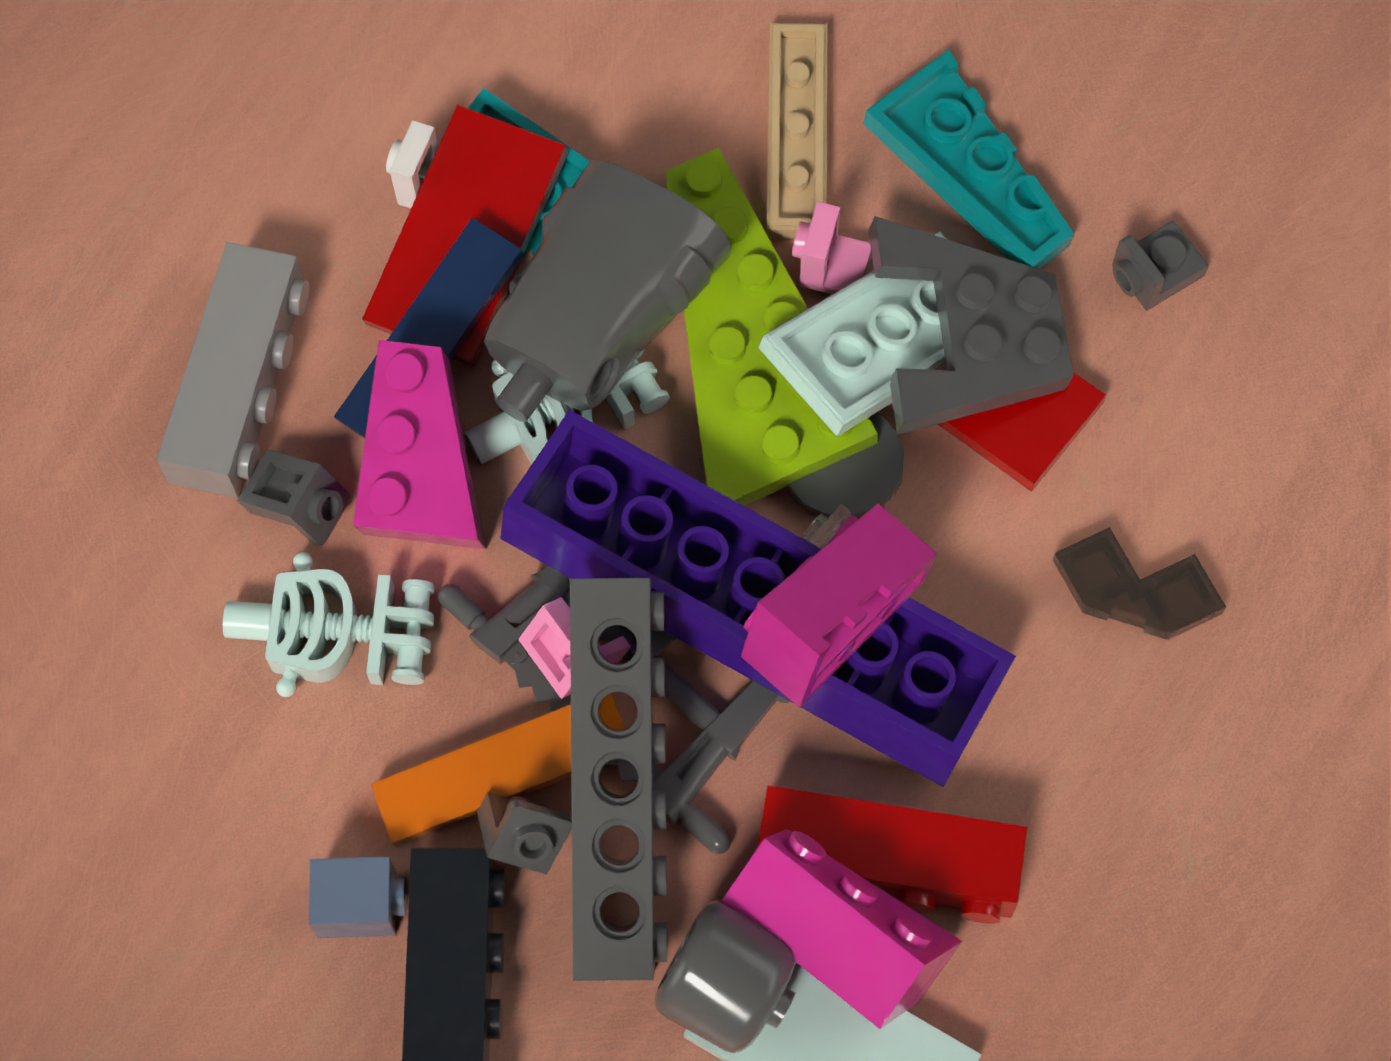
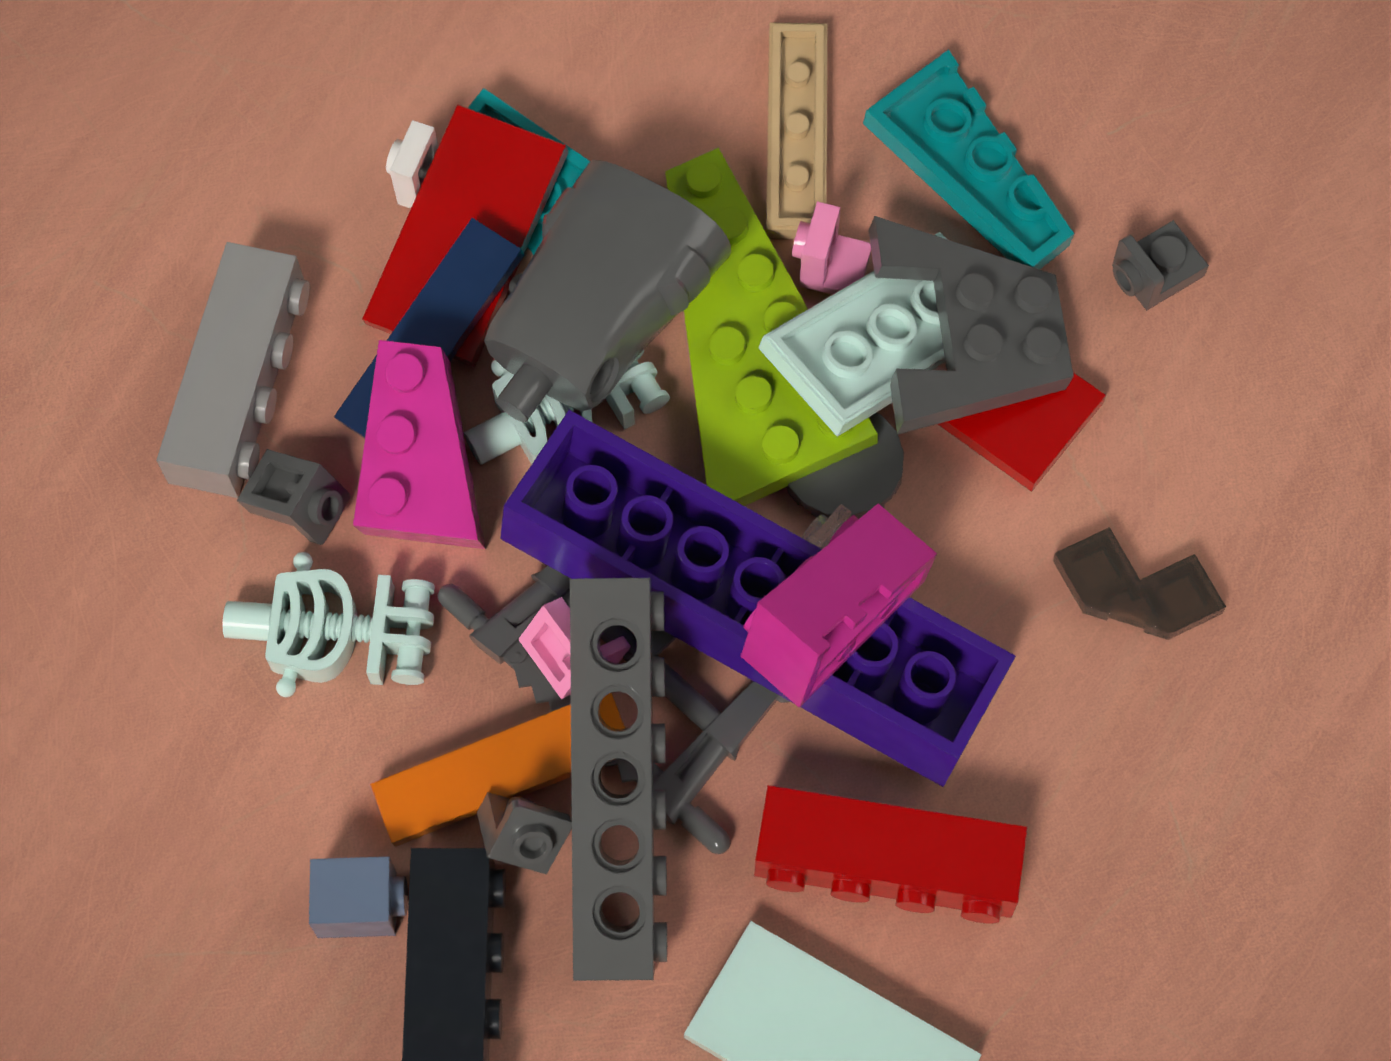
dark grey head [655,900,796,1053] -> none
dark pink wedge [721,829,962,1029] -> none

